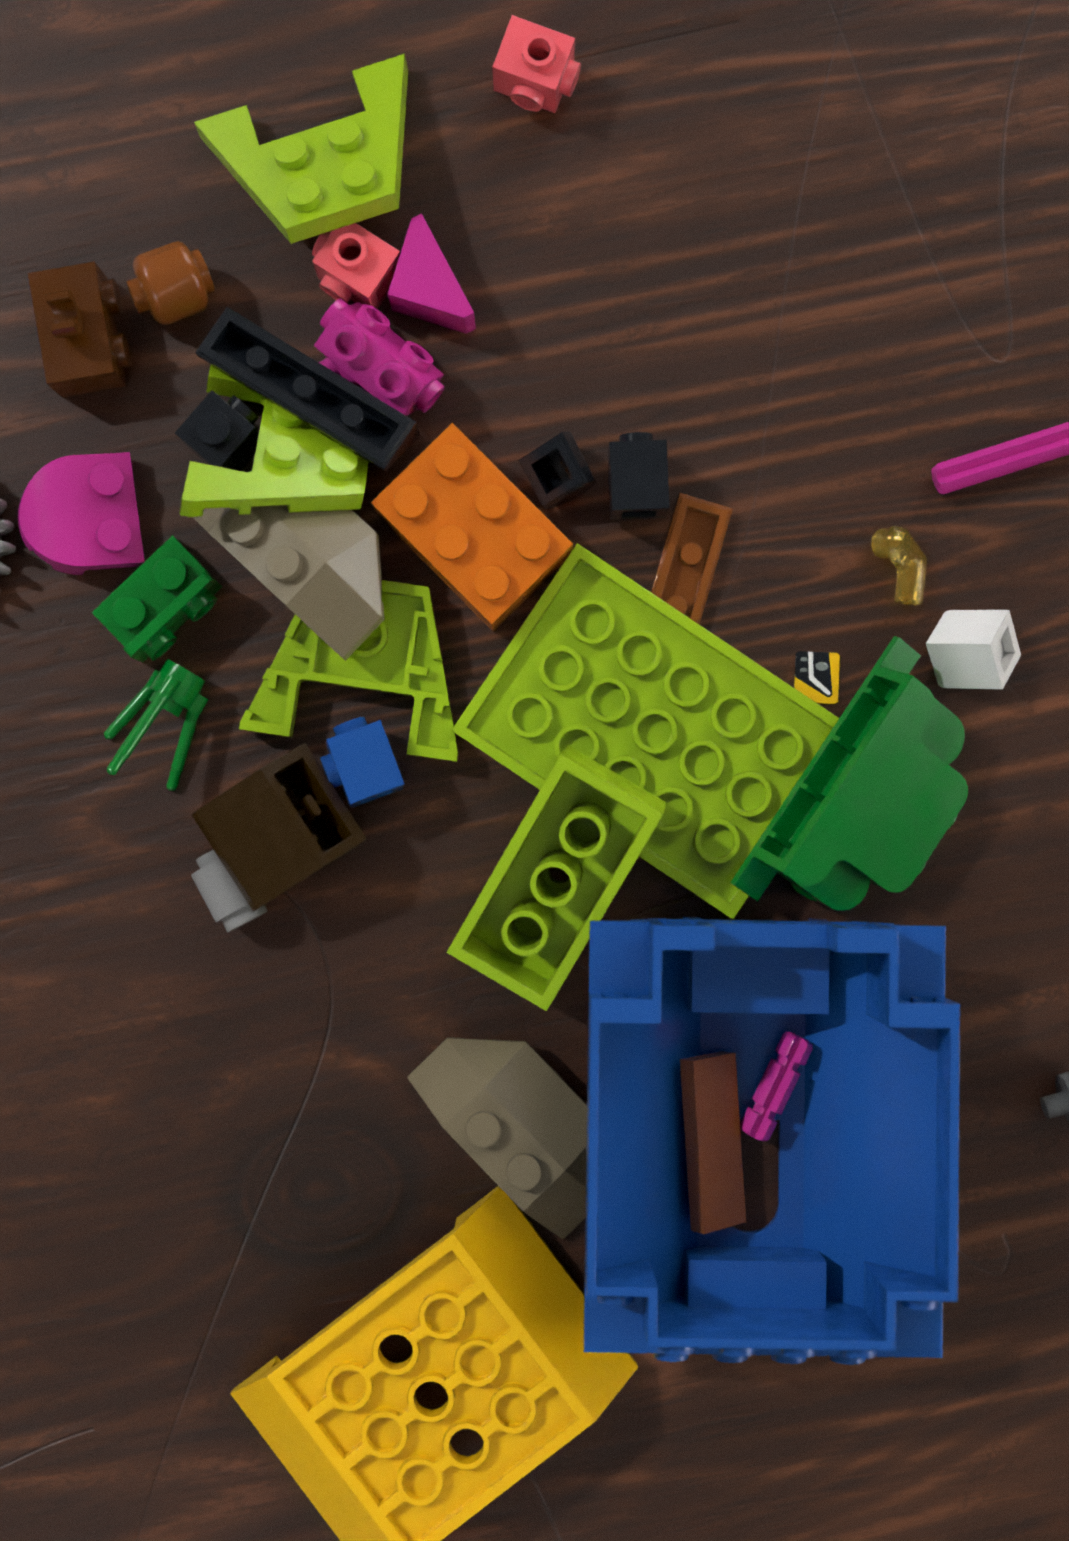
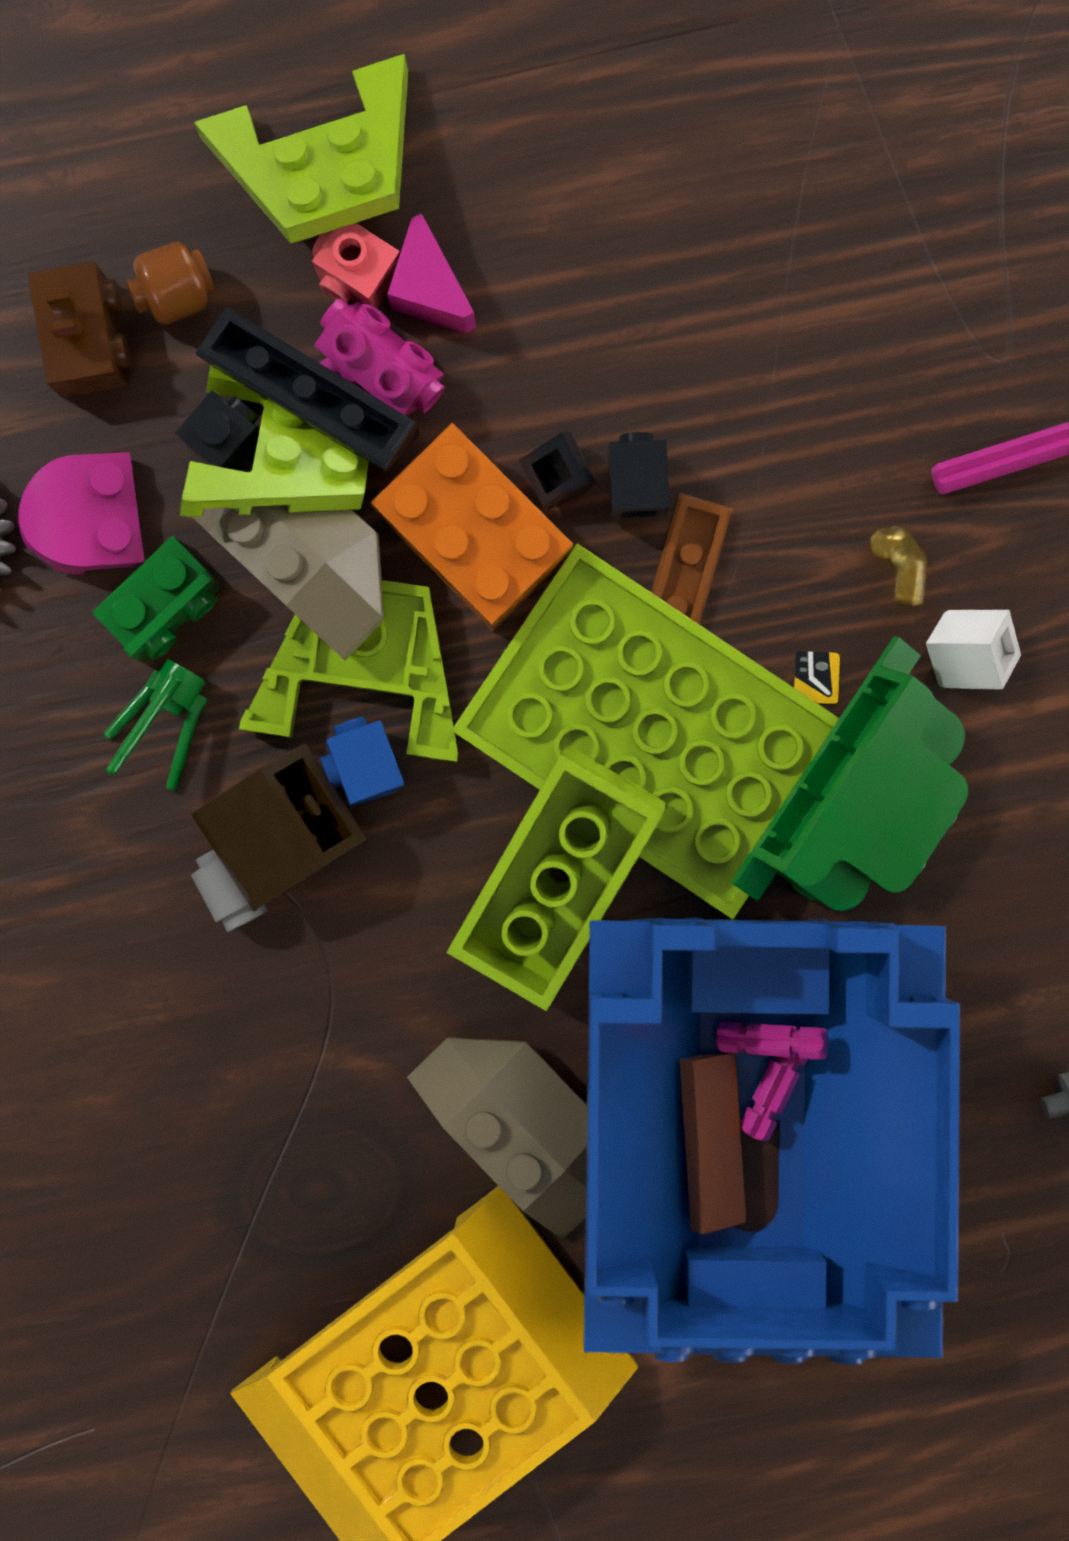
coral brick [492,15,581,113] -> none
none -> dark pink axle [716,1021,829,1060]

